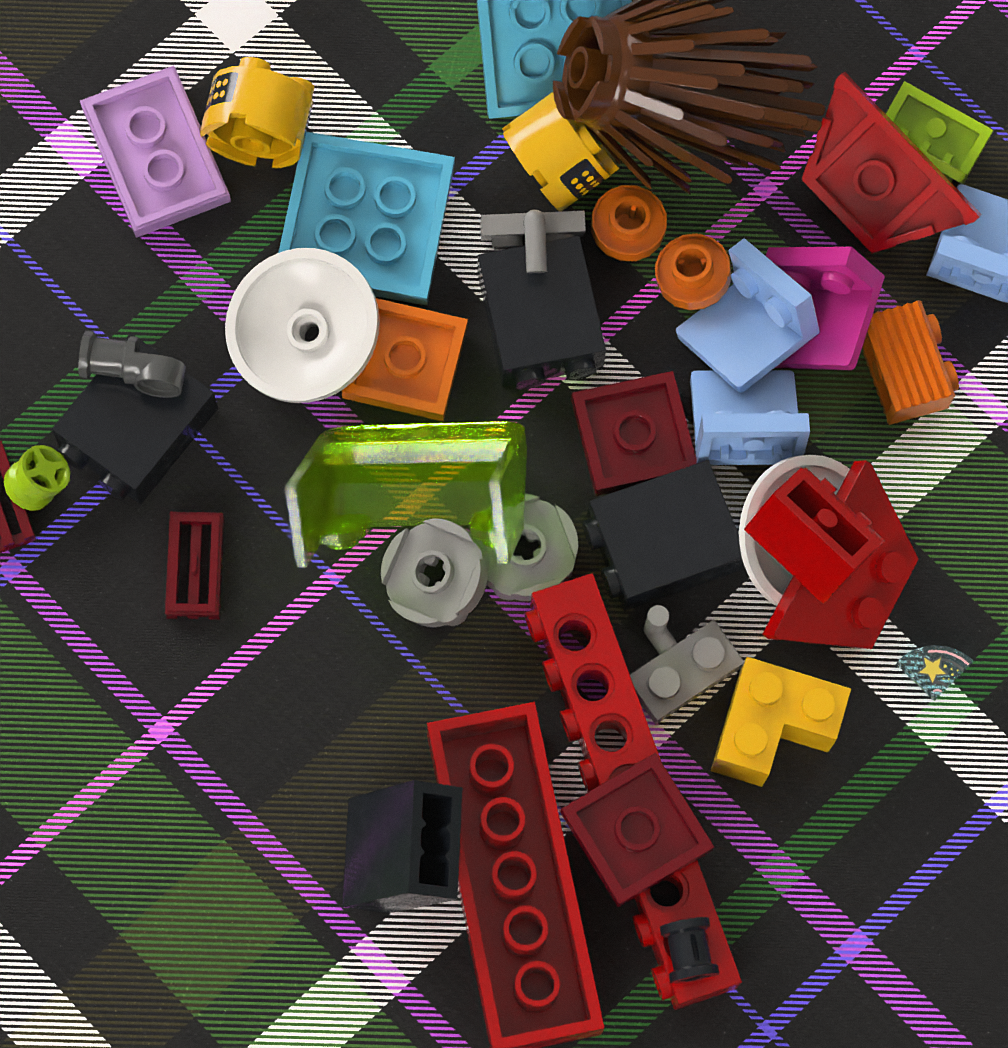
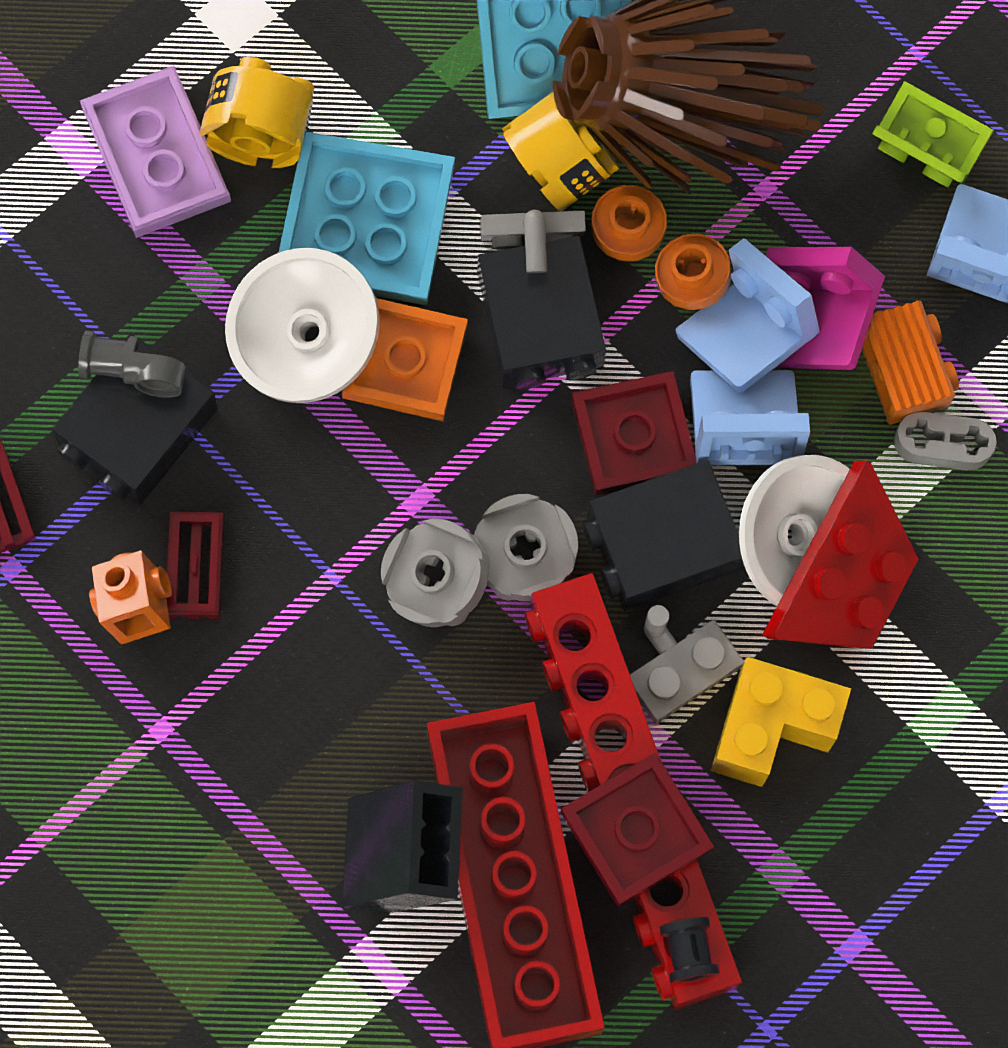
lime wheel [4,445,70,511] -> none
clear neon green windscreen [285,421,527,567] -> none
red brick [744,467,885,604] -> none
red wing [801,72,982,253] -> none
clear light blue tile [896,645,974,701] -> none
none -> orange brick [89,550,172,645]
none -> light grey beam [894,412,997,471]

